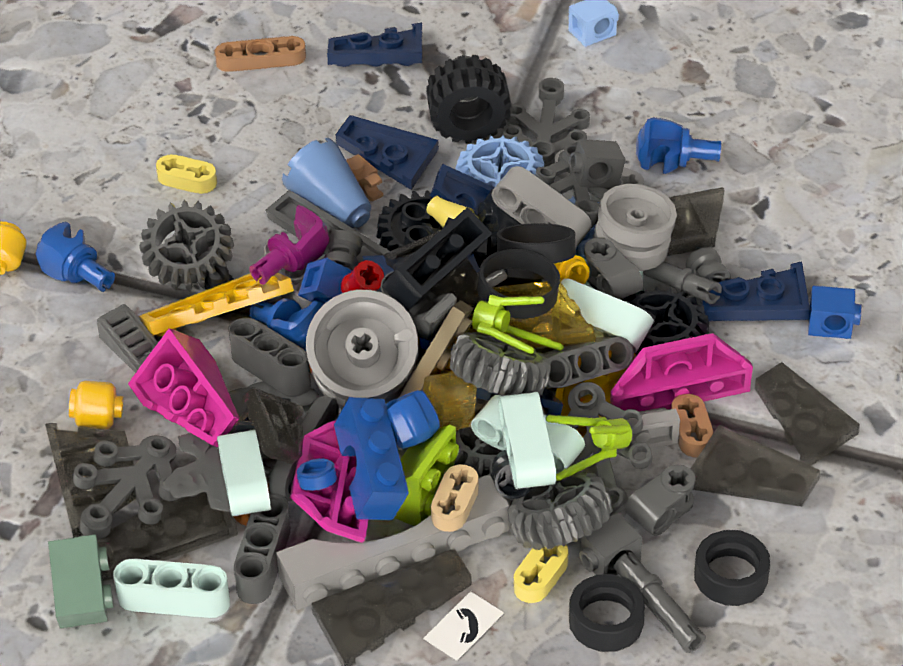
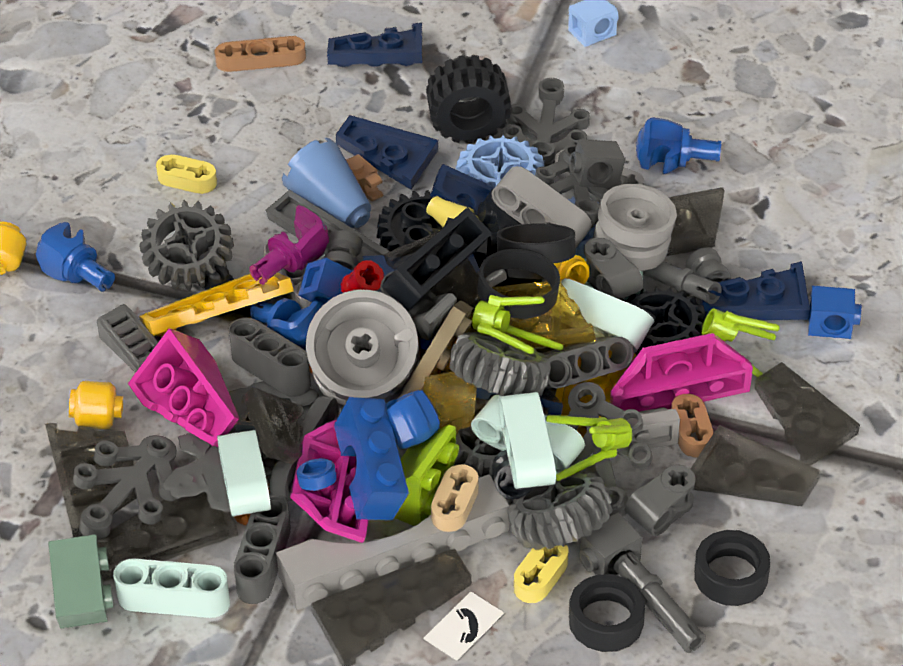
none -> lime plant [702,308,780,379]

